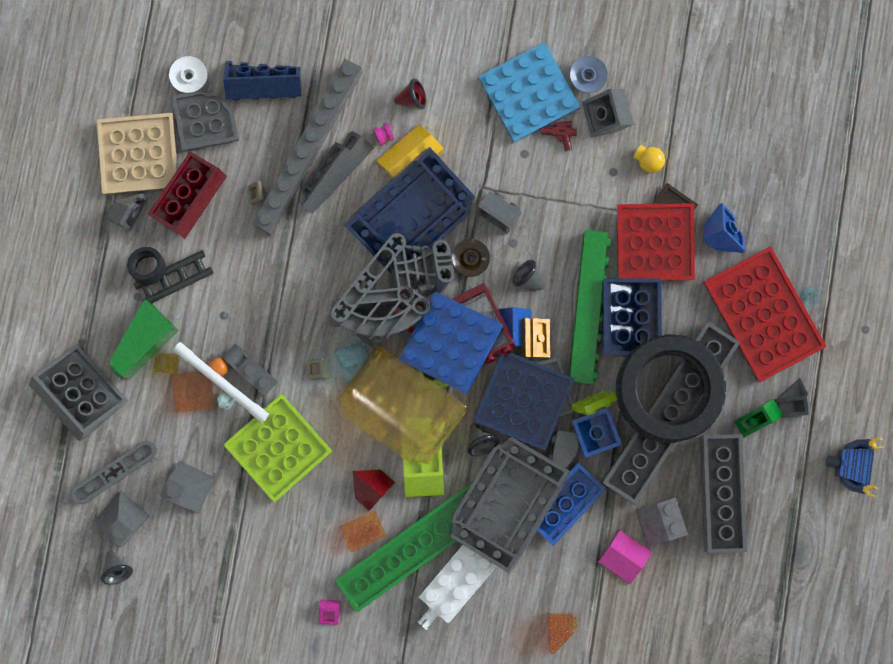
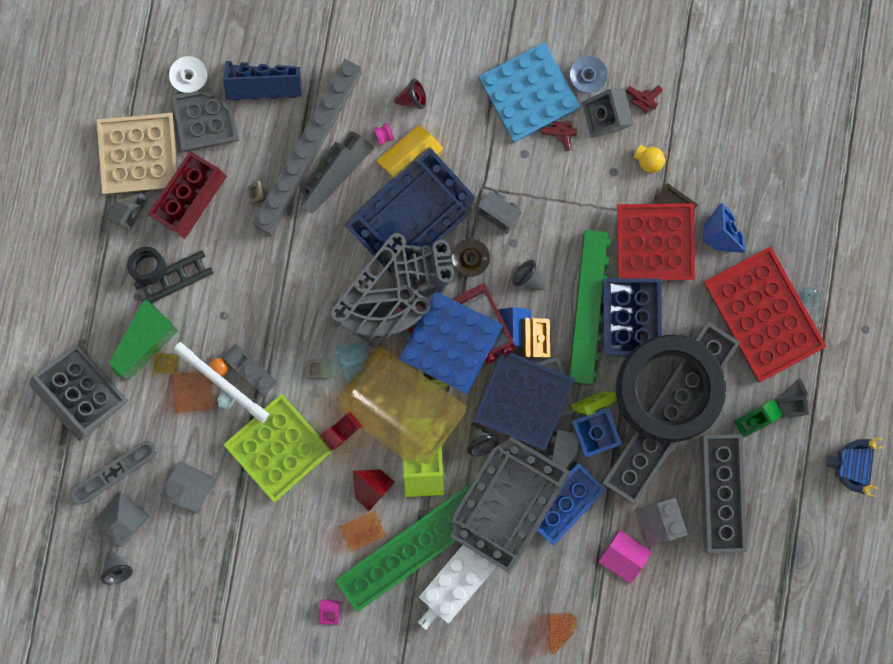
none -> dark red plate [319,411,362,452]
none -> dark red piece [626,85,663,114]

